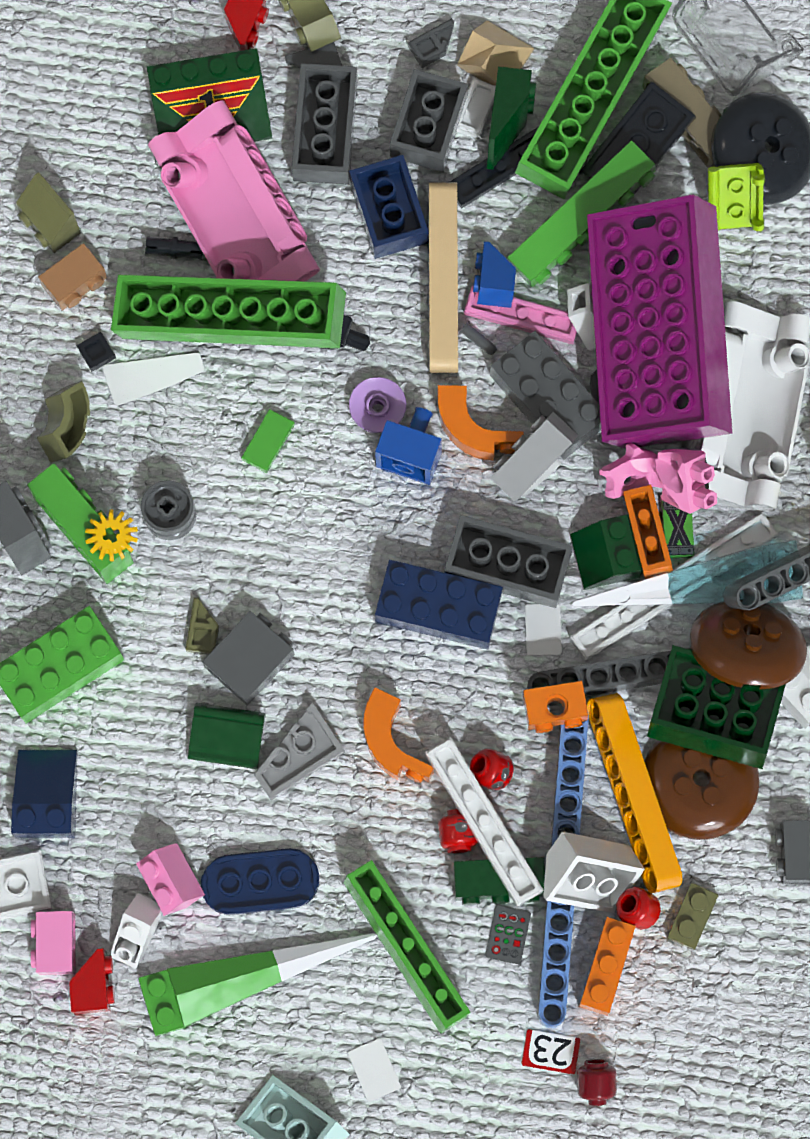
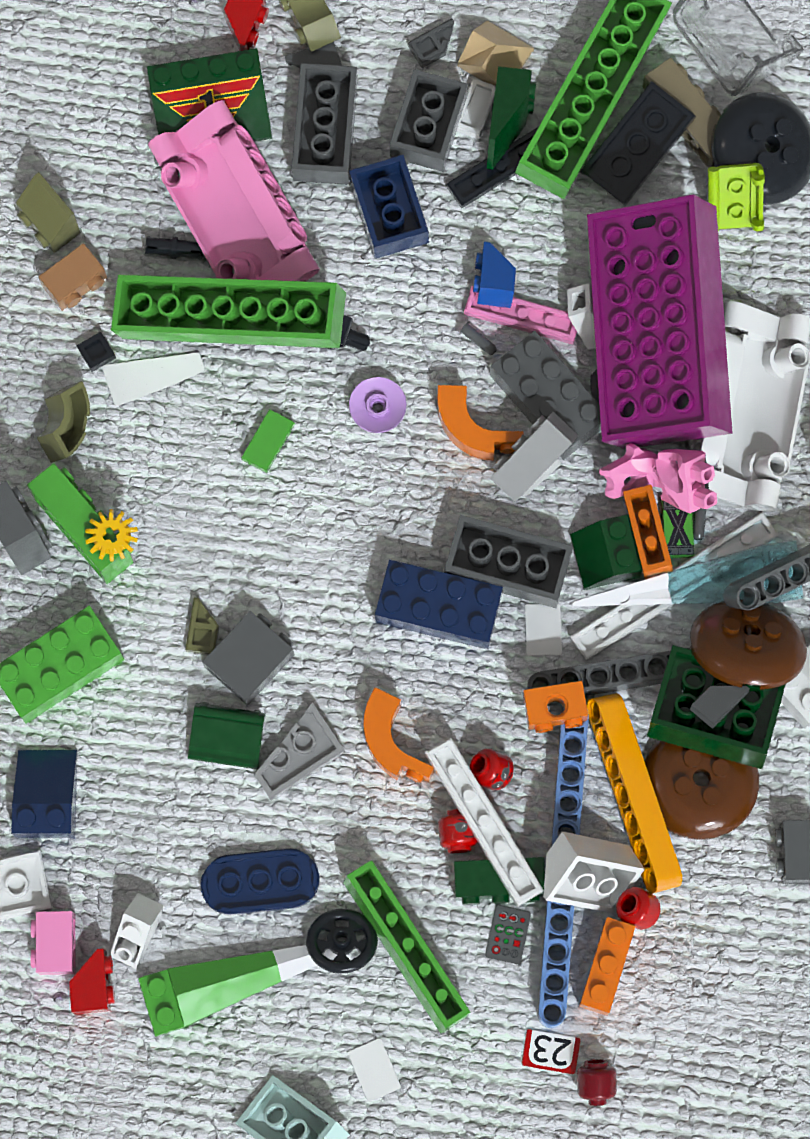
bright pink brick [136,843,205,916] -> none
dark grey wheel [141,480,197,540] -> none
blue brick [375,407,442,485] -> none
tan beam [429,182,458,373] -> none
bright green brick [507,141,656,287] -> none
olive plate [667,882,719,950] -> none
none -> black plate [306,908,378,974]
none -> dark grey tile [690,686,750,729]
none -> dark grey piece [693,508,706,540]

